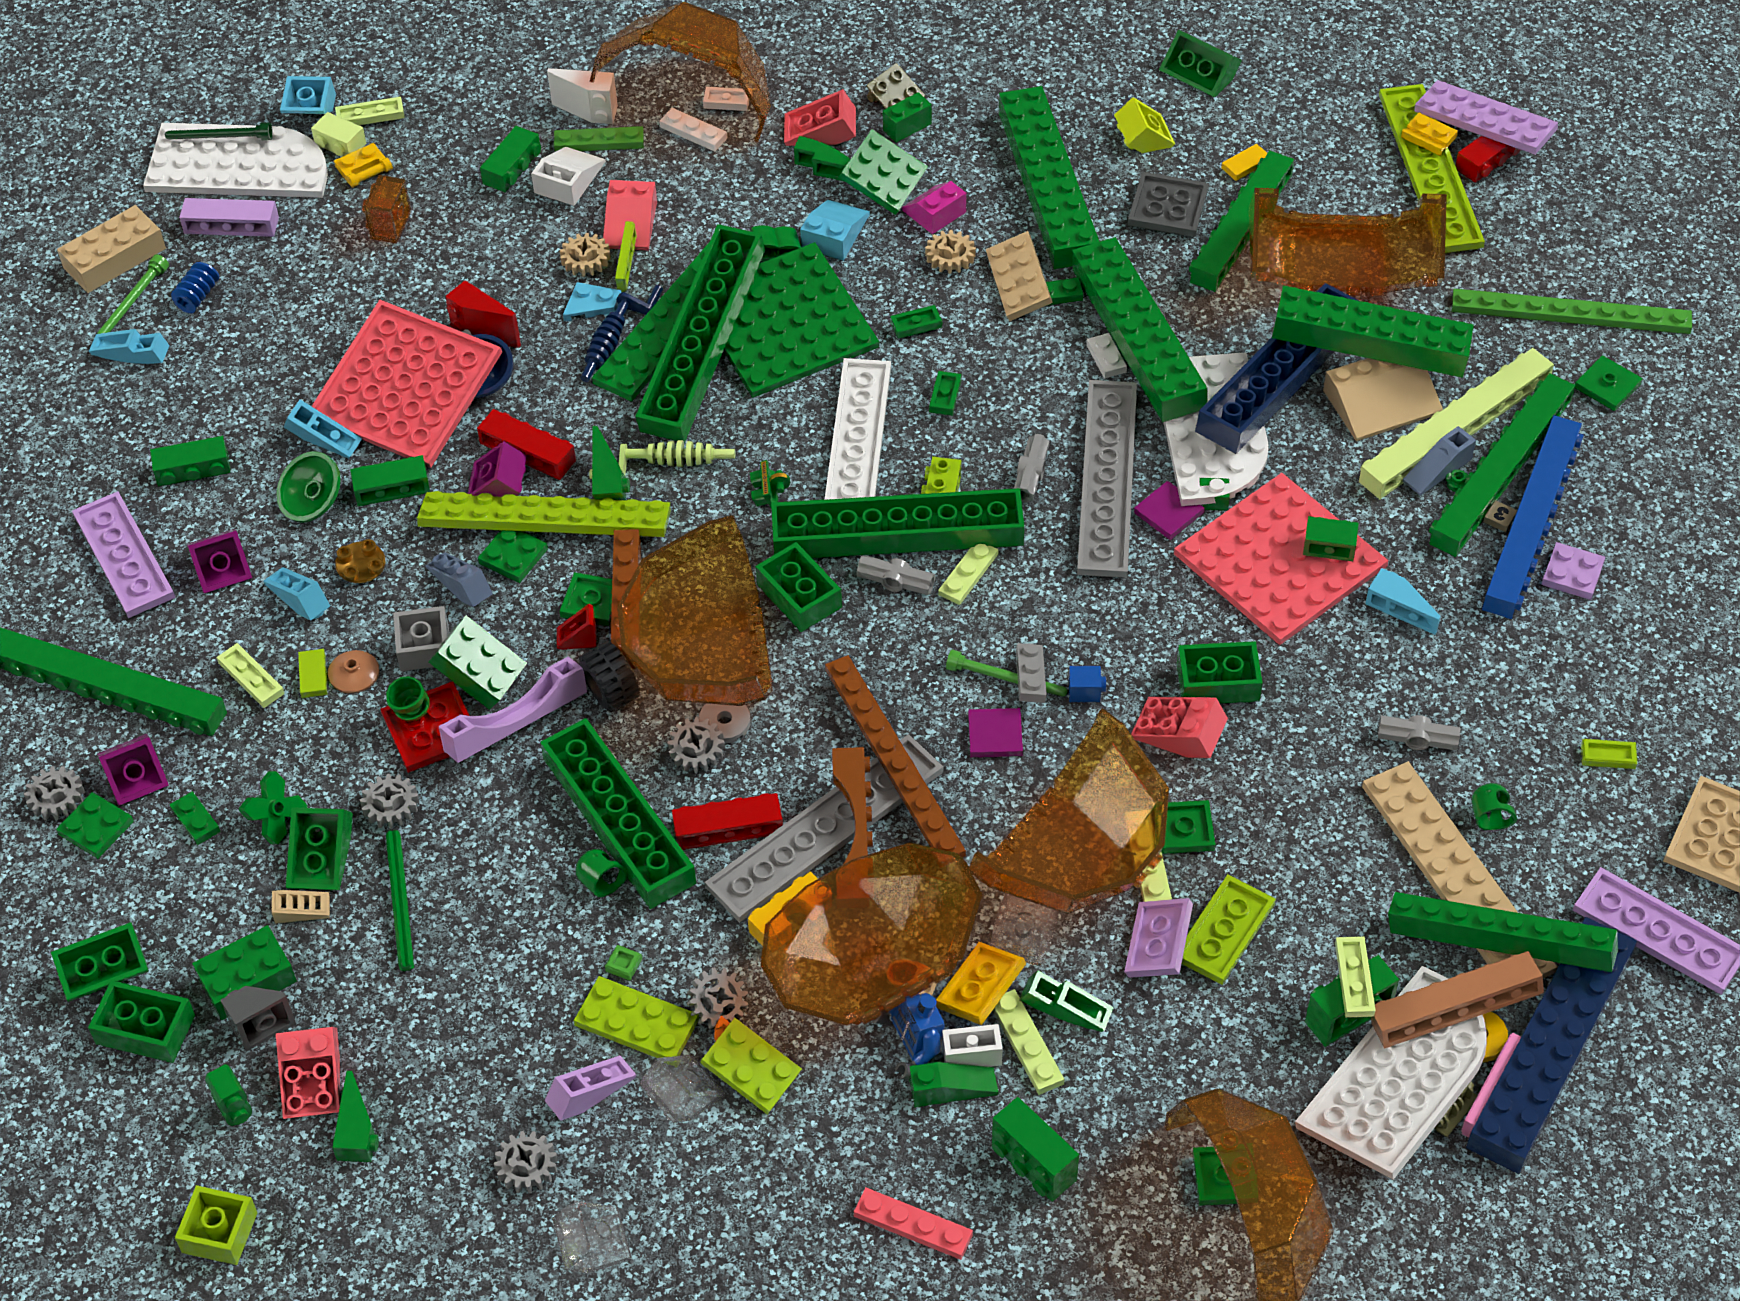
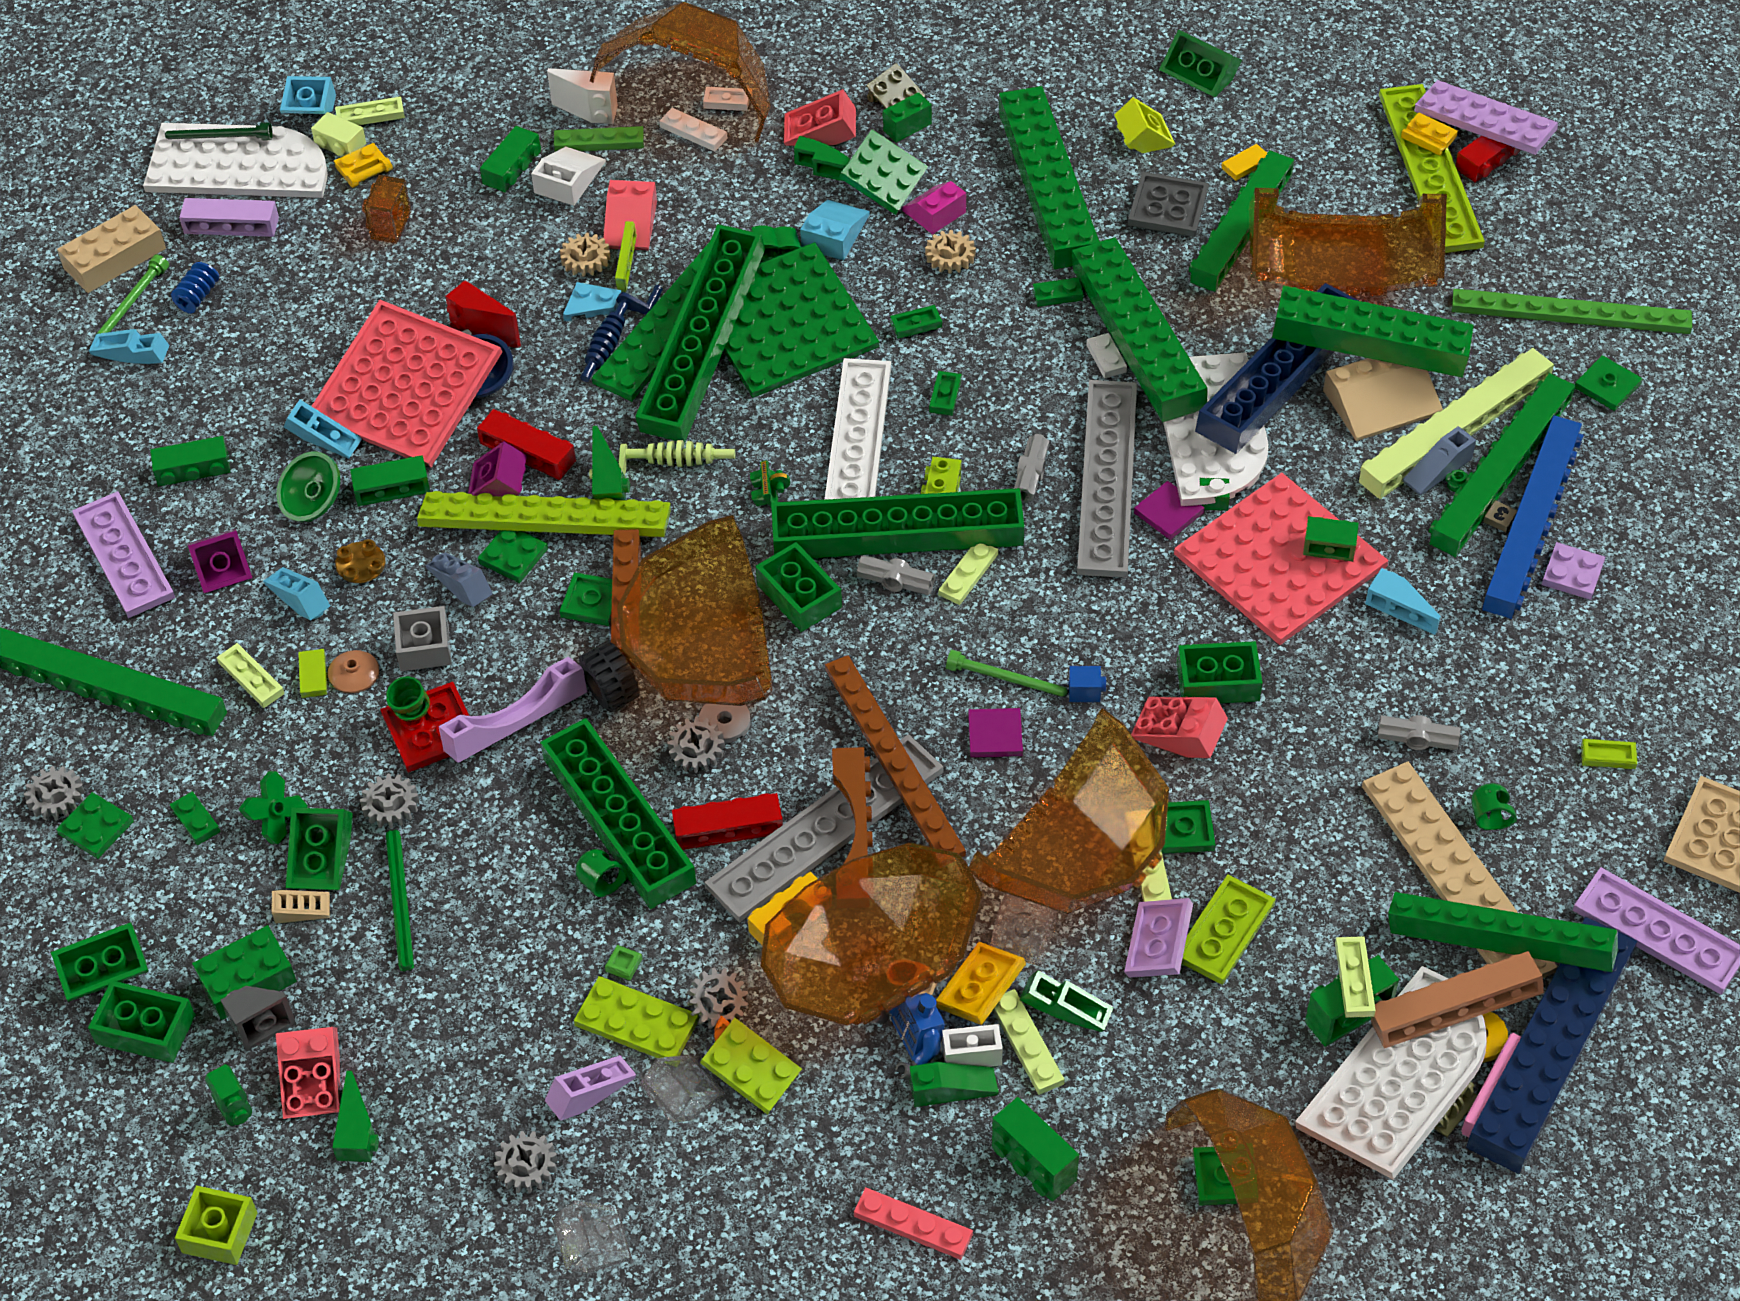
magenta slope [97,734,169,805] -> none
brick [428,615,527,710] -> none
red slope [557,604,597,650] -> none
tan plate [985,231,1053,321] -> none
light grey plate [1016,643,1046,703] -> none

